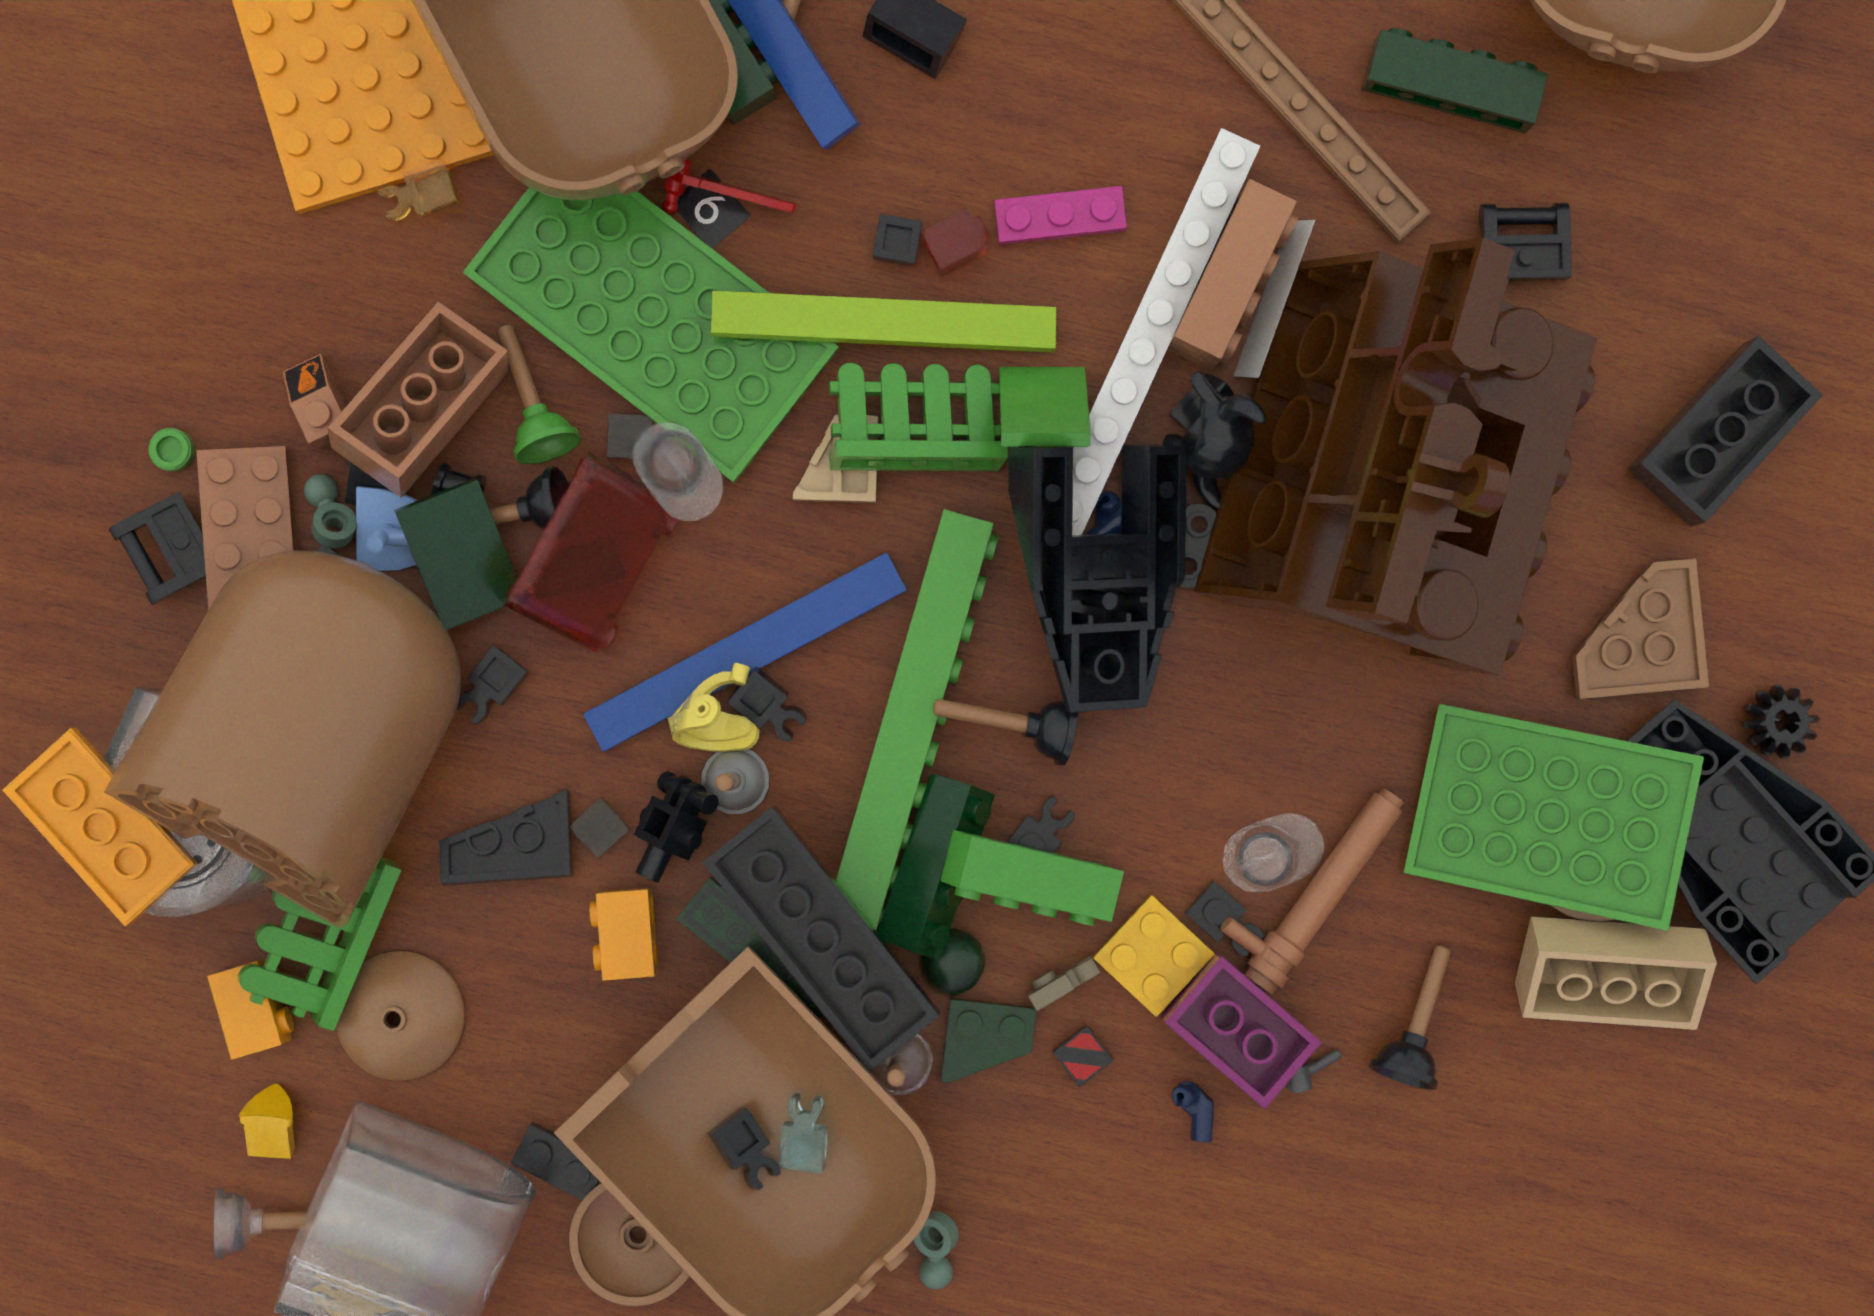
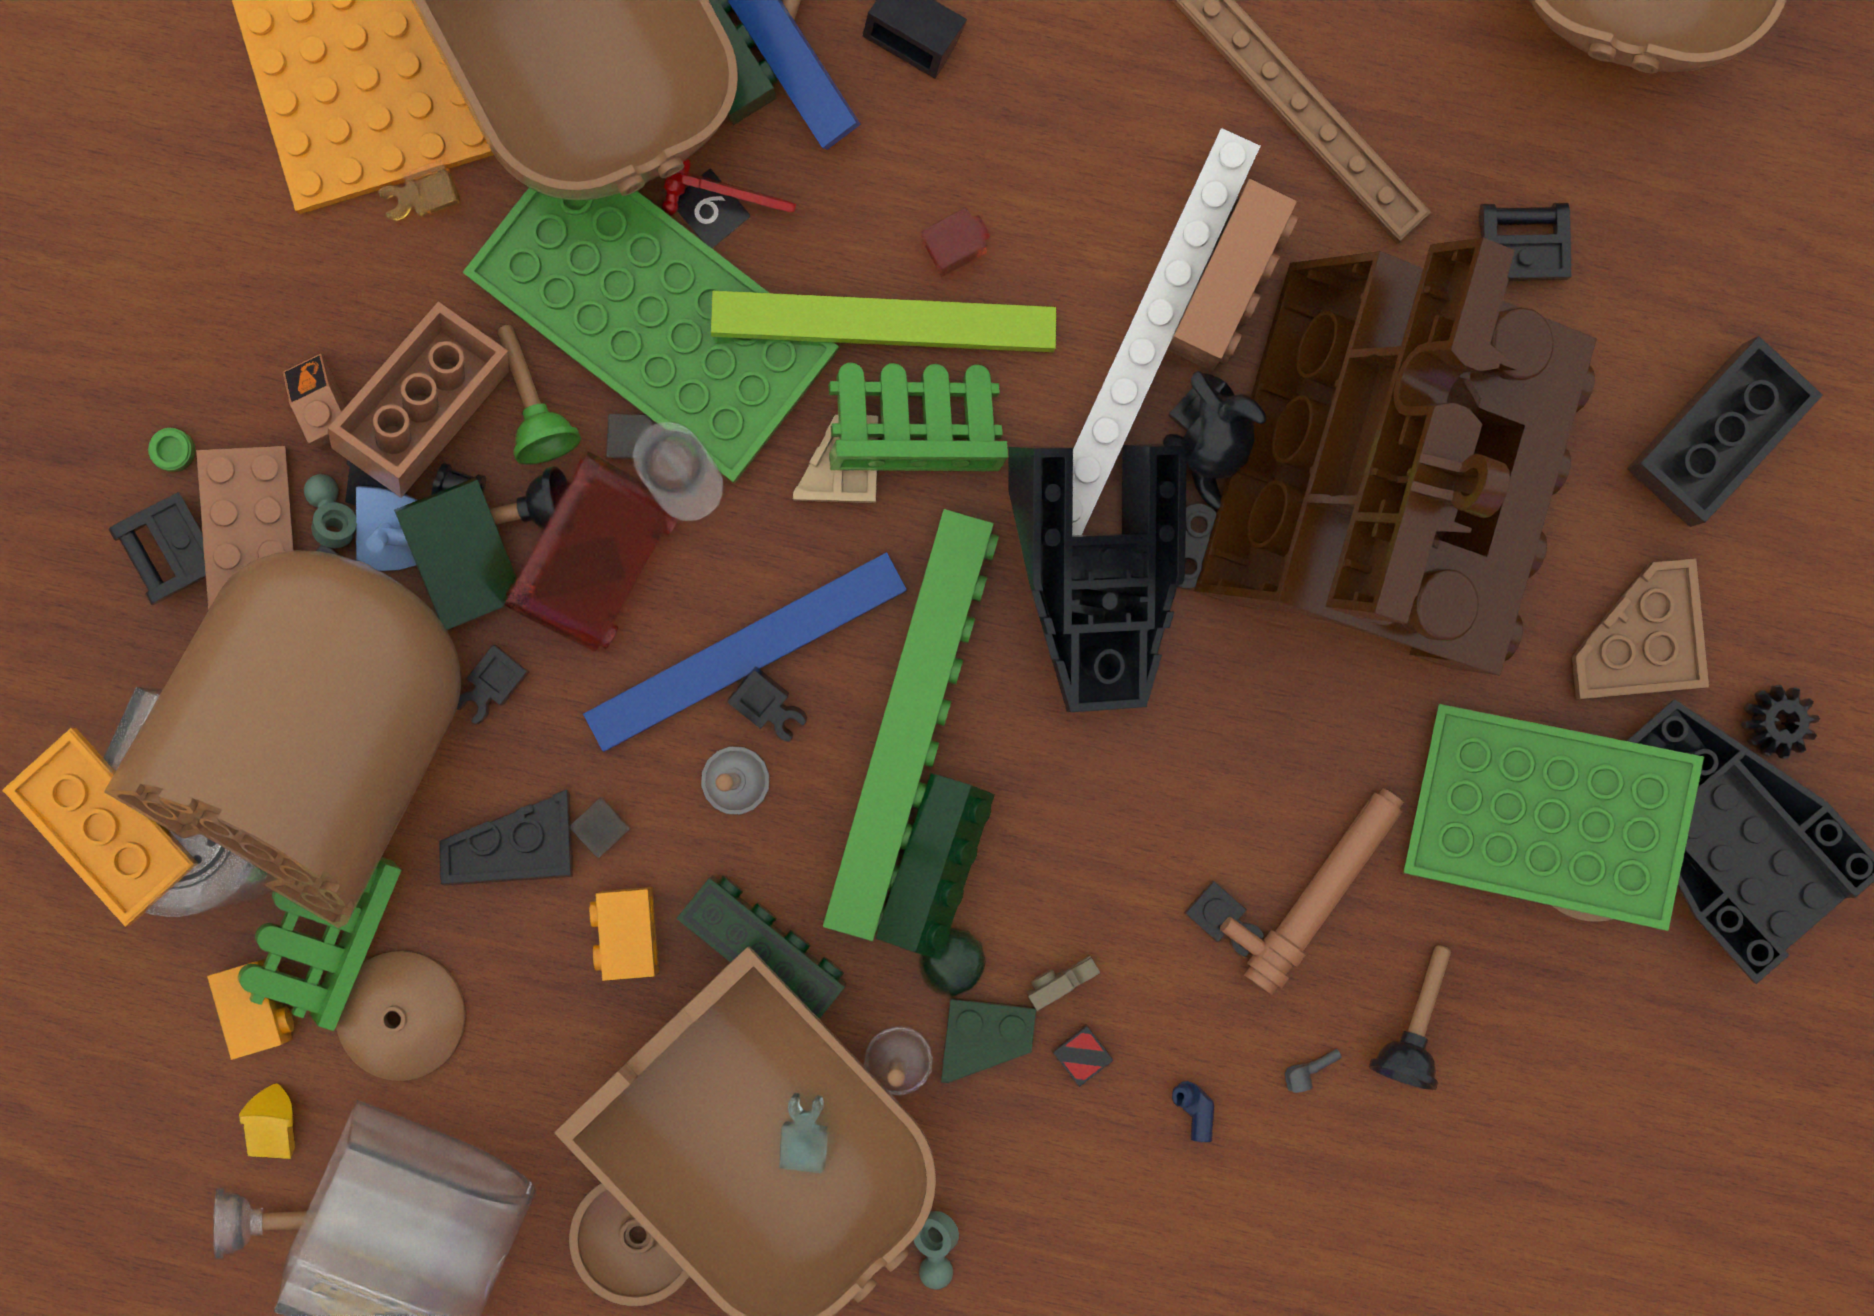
black plate [511,1122,599,1200] -> none
black piece [634,771,719,883] -> none
light yellow helmet [667,663,760,752] -> none
black brick [702,805,939,1072] -> none
black plate [707,1108,781,1190] -> none
black plate [873,214,922,266] -> none
piece [933,699,1078,766] -> none
bright green brick [941,830,1124,926] -> none
dark pink plate [994,186,1127,245] -> none
bright green tile [999,367,1091,447] -> none
black plate [1006,796,1075,853] -> none
dark blue arm [1084,491,1123,535] -> none
yellow plate [1092,894,1215,1017] -> none
magenta brick [1160,952,1322,1109] -> none
clear piece [1222,813,1324,893] -> none
white sticker [1233,220,1315,378] -> none
dark green brick [1361,28,1548,134] -> none
tan brick [1515,917,1717,1030] -> none

